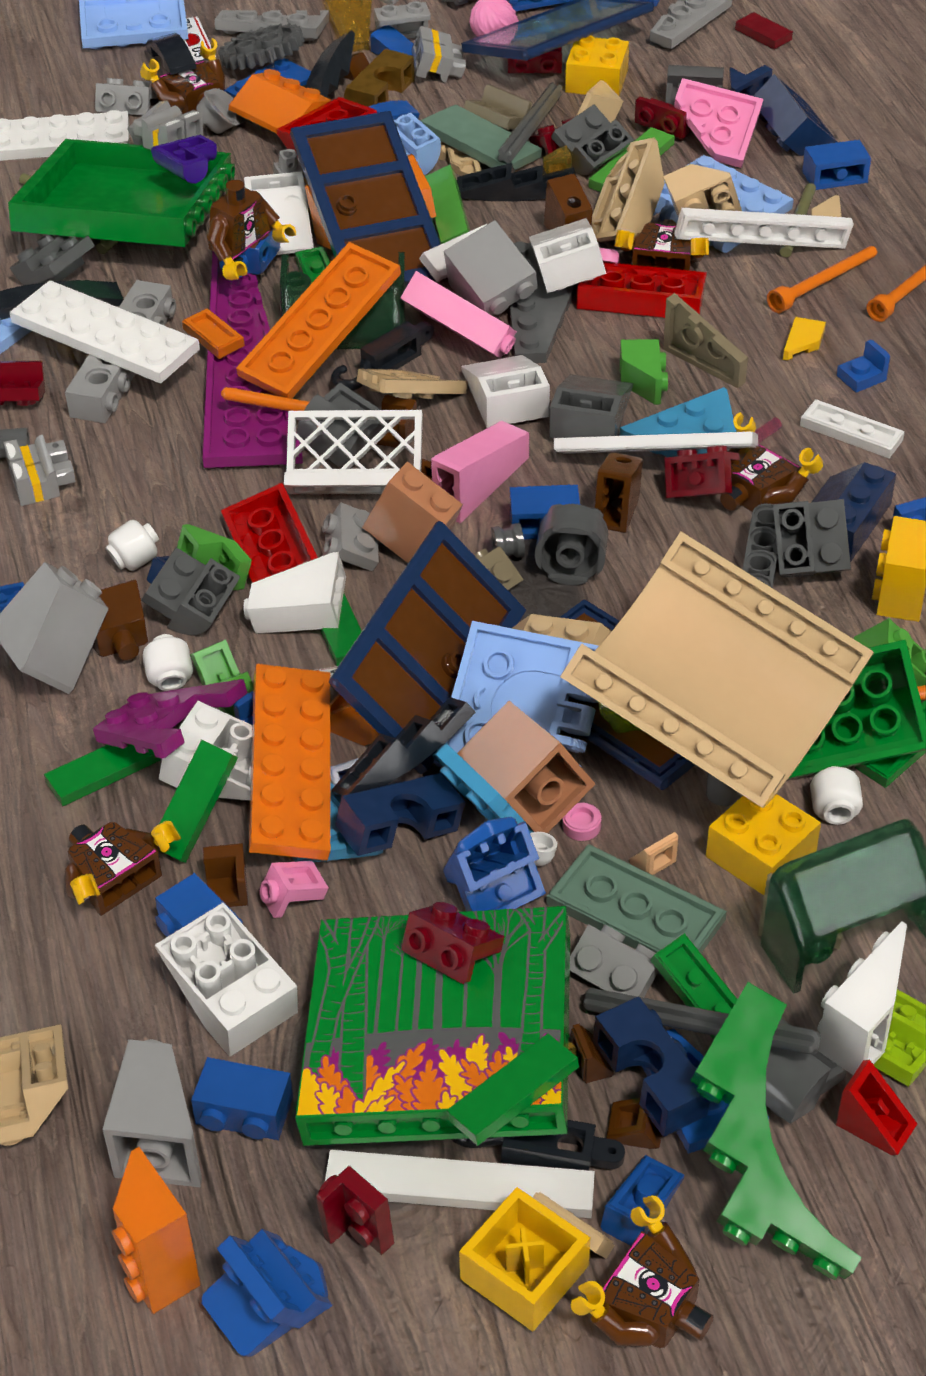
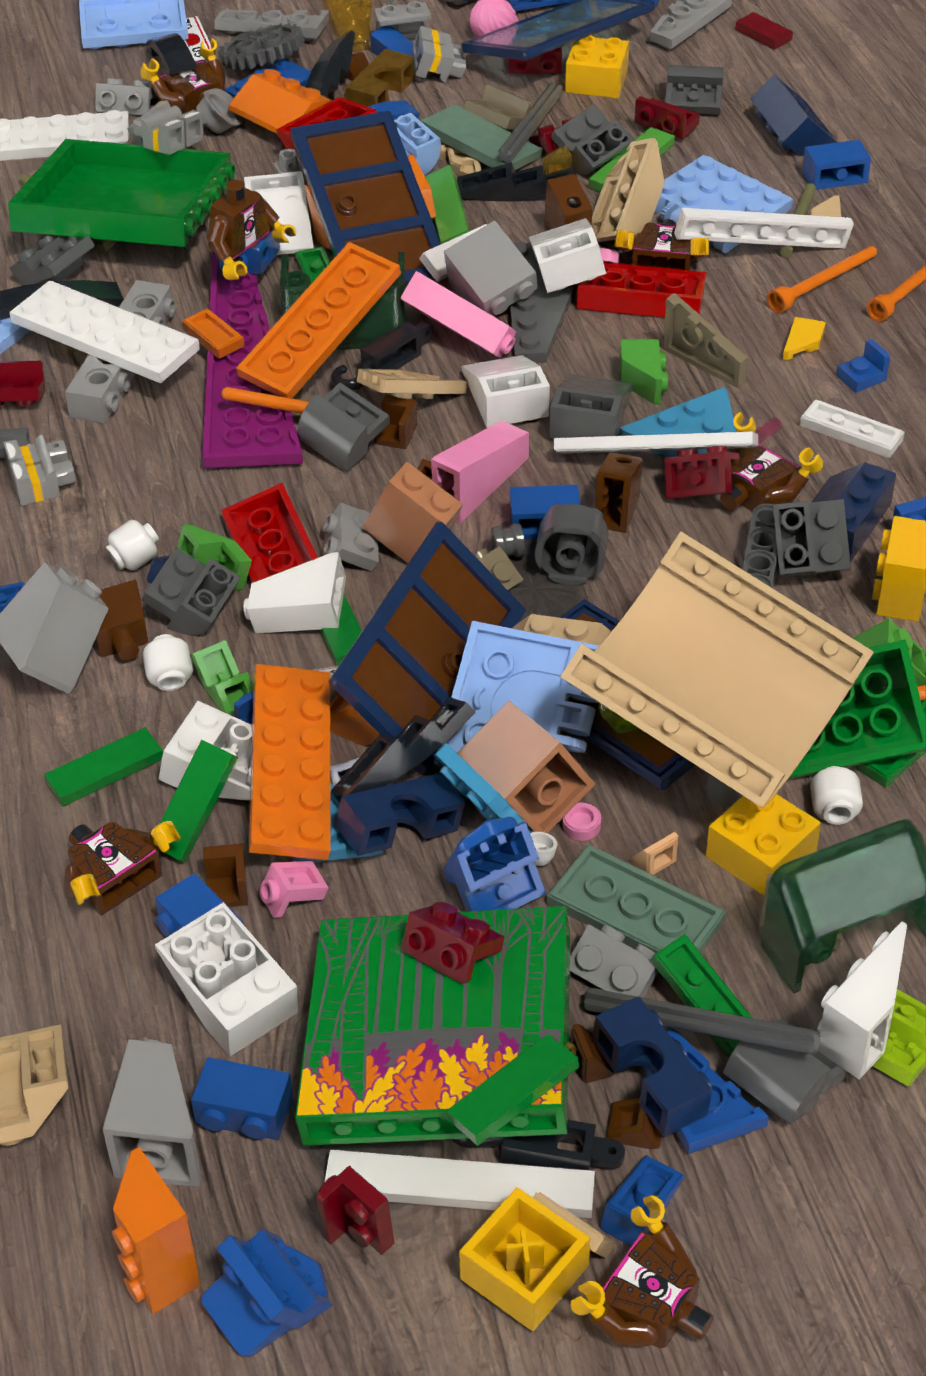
magenta wing [92,679,248,758] -> none
dark purple brick [151,135,217,184] -> none
white fence [284,410,423,494] -> none
tan slope [577,80,623,123] -> none
tan slope [663,164,742,218] -> none
bright pink plate [674,78,764,168] -> none
green arch [691,982,862,1280] -> none
dark blue slope [728,65,773,96] -> none
red slope [836,1059,918,1155] -> none

